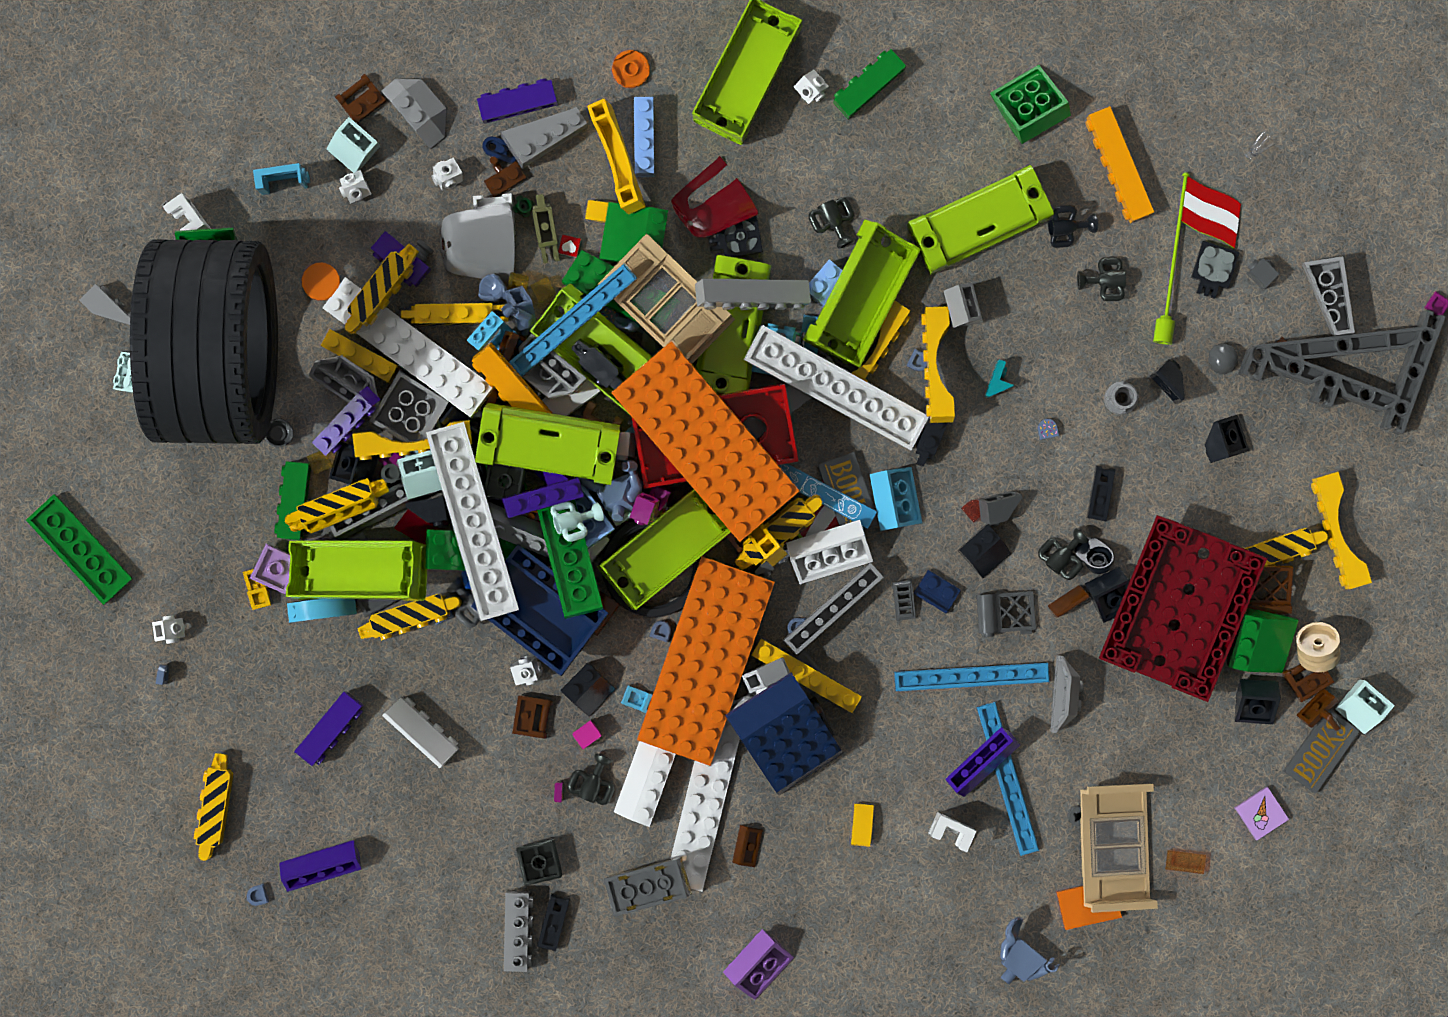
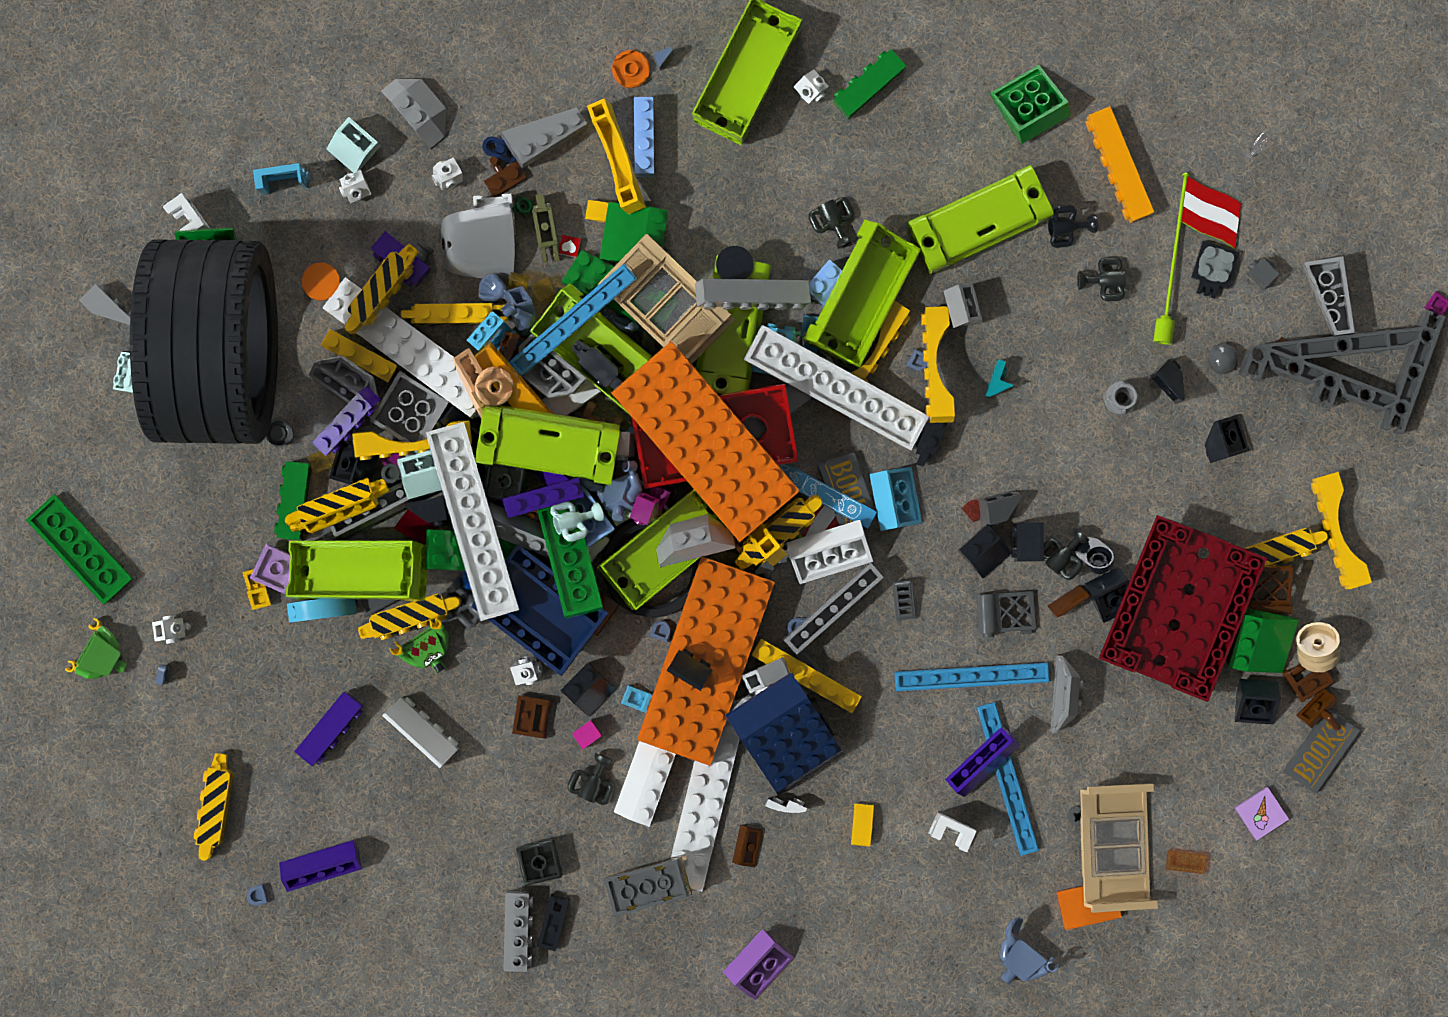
reddish brown plate [335,74,386,124] -> none
dark purple brick [477,78,558,124] -> none
magenta tile [554,781,564,802] -> none
dark red piece [671,156,758,237] -> none
black piece [708,215,763,257] -> none
dark blue plate [913,570,961,614] -> none
sand blue tile [1038,419,1059,440] -> none
black plate [1086,465,1115,522] -> none
light aqua slope [1335,680,1395,734] -> none
none -> bright green torso [65,618,127,679]
none -> bright green torso [389,616,449,674]
none -> light nougat slope [453,348,487,419]
none -> light nougat tile [475,366,513,406]
none -> sand blue slope [654,47,673,71]
none -> light grey wedge [656,514,735,567]
none -> black slope [667,648,712,691]
none -> black sticker [716,246,754,279]
none -> white slope [765,797,807,813]
none -> black slope [1011,522,1044,562]

